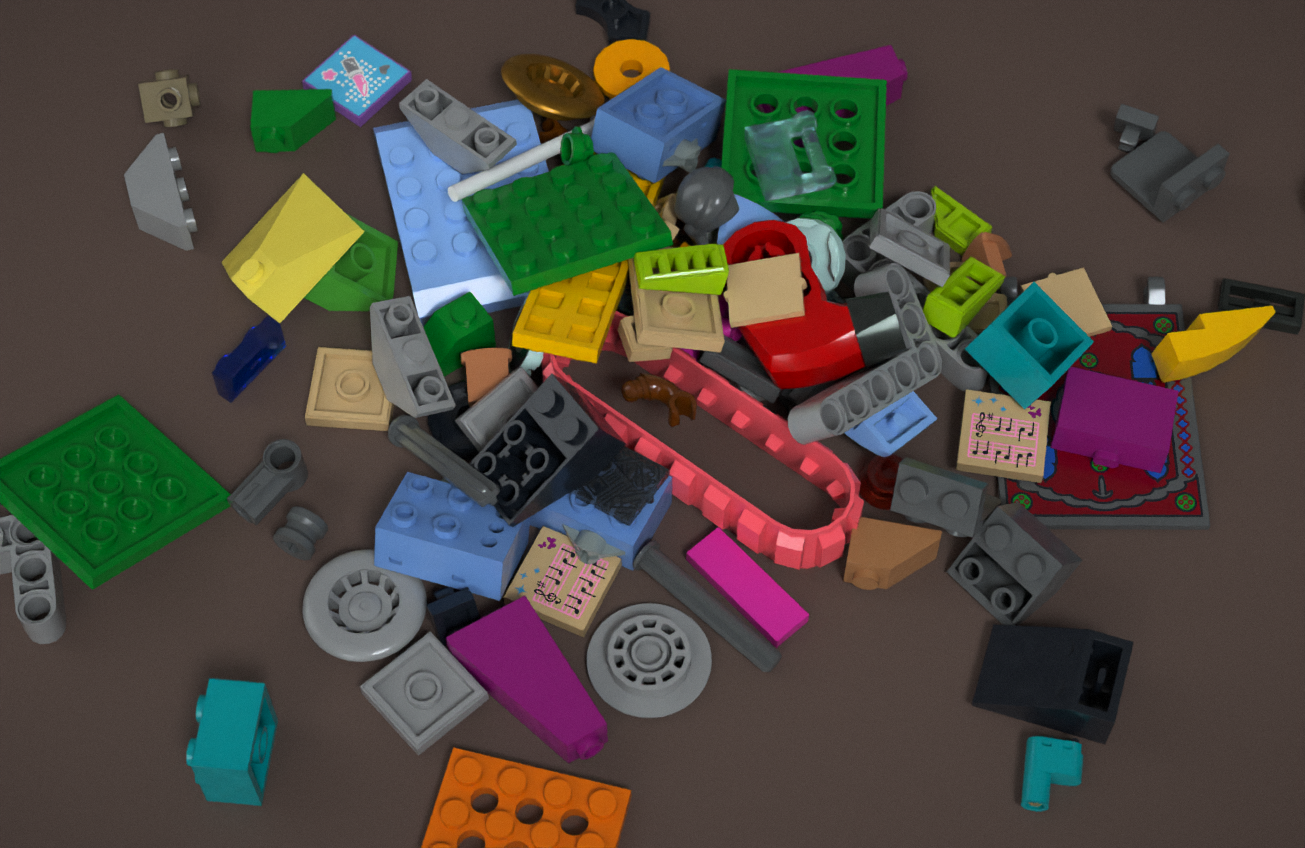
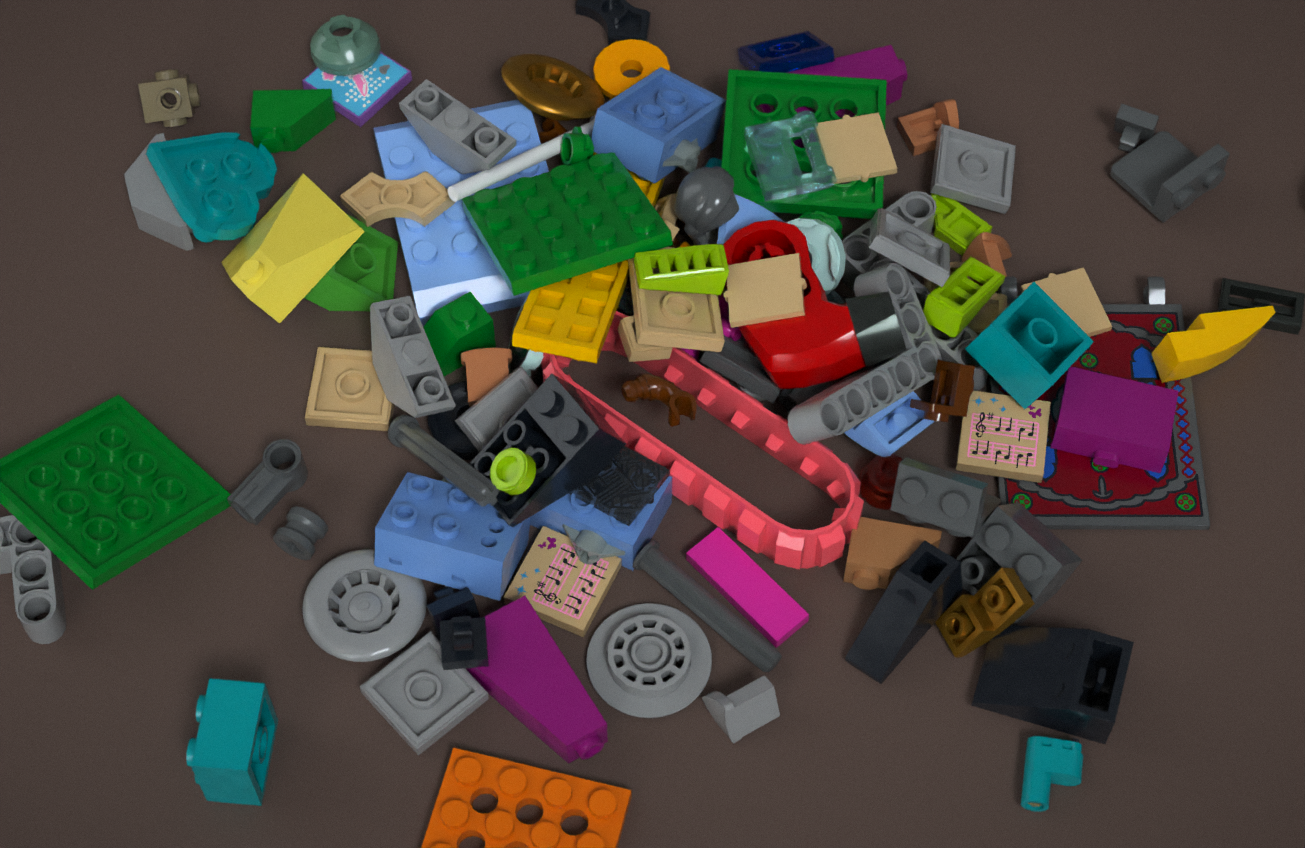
clear blue plate [212,316,286,403] -> none
none -> teal plate [146,132,277,242]
none -> sand green piece [310,15,381,76]
none -> tan tile [340,171,455,227]
none -> black tile [440,616,489,670]
none -> lime tile [490,448,536,495]
none -> light grey tile [702,675,780,744]
none -> clear blue tile [738,31,835,73]
none -> tan piece [814,112,898,185]
none -> black slope [845,540,963,684]
none -> nougat tile [897,99,959,156]
none -> reddish brown bracket [910,360,975,422]
none -> light grey plate [930,124,1016,214]
none -> pearl gold slope [935,568,1035,658]

